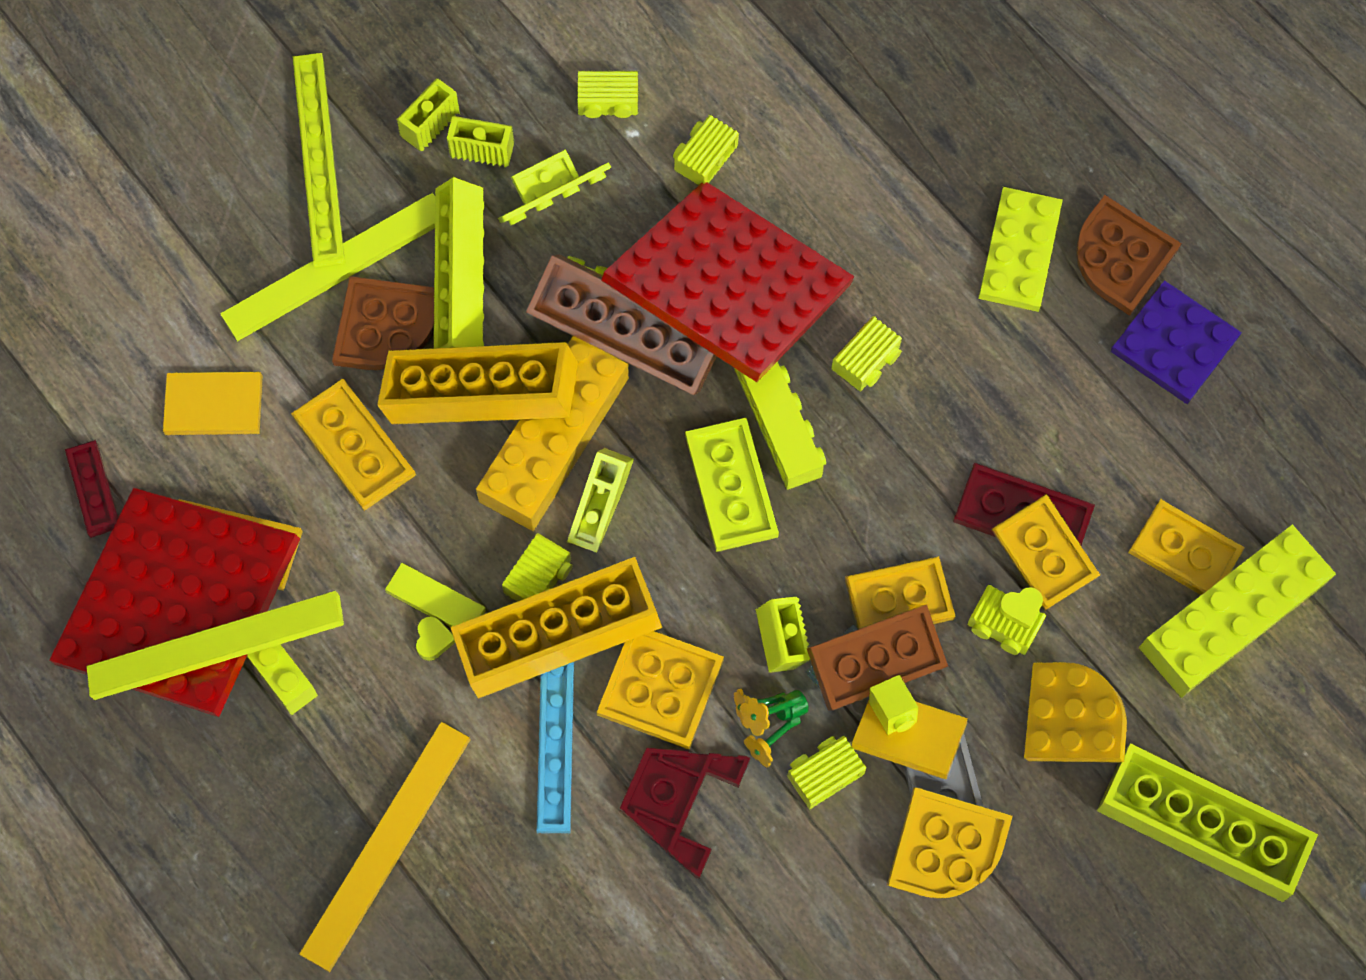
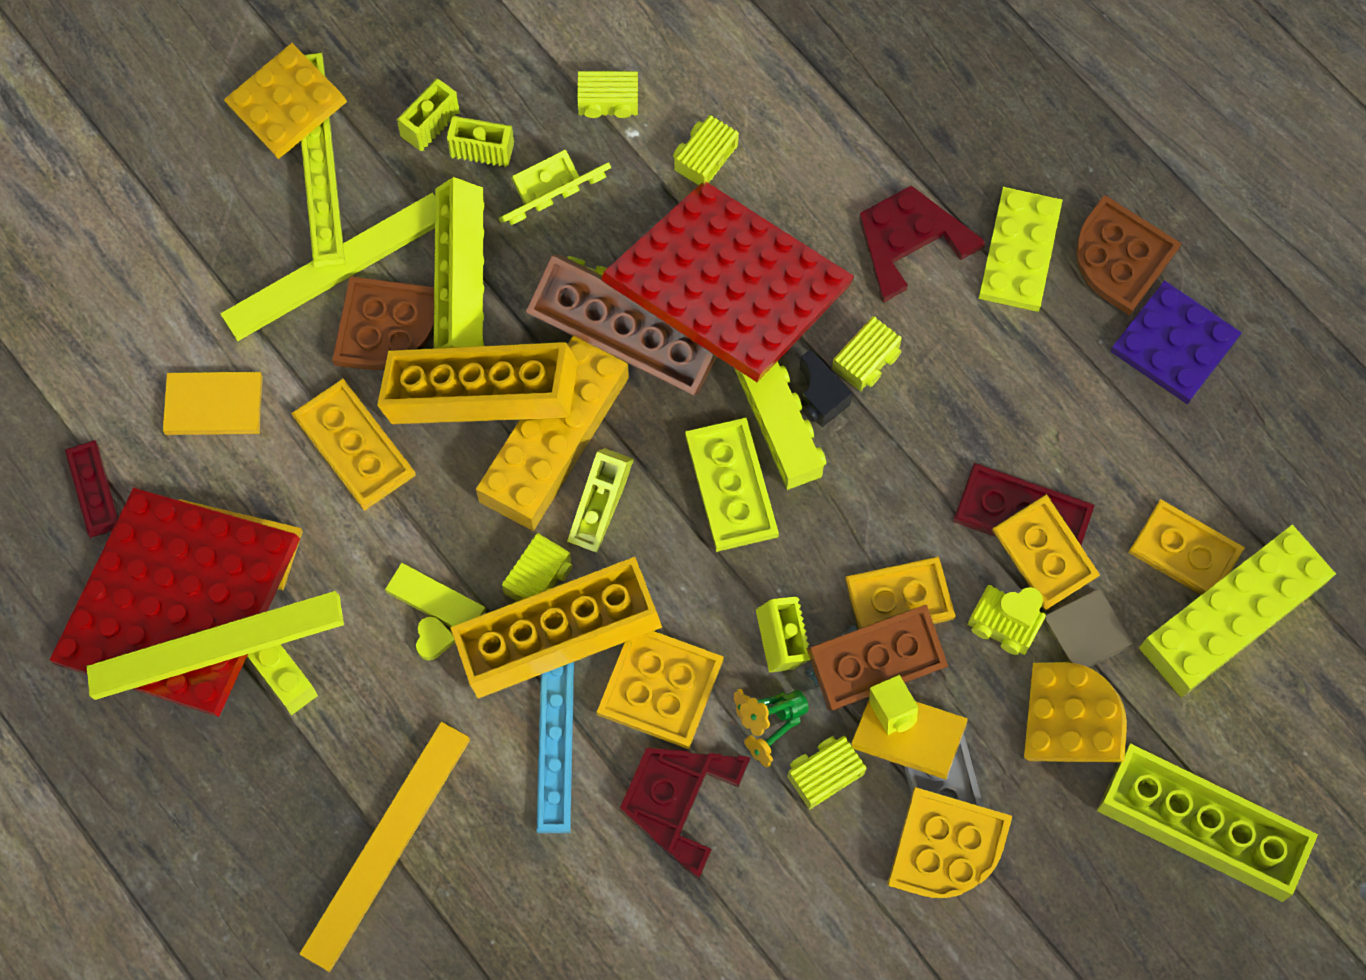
none -> yellow plate [224,43,347,159]
none -> black arch [799,349,852,428]
none -> dark red wing [859,185,985,303]
none -> dark tan tile [1044,588,1133,668]

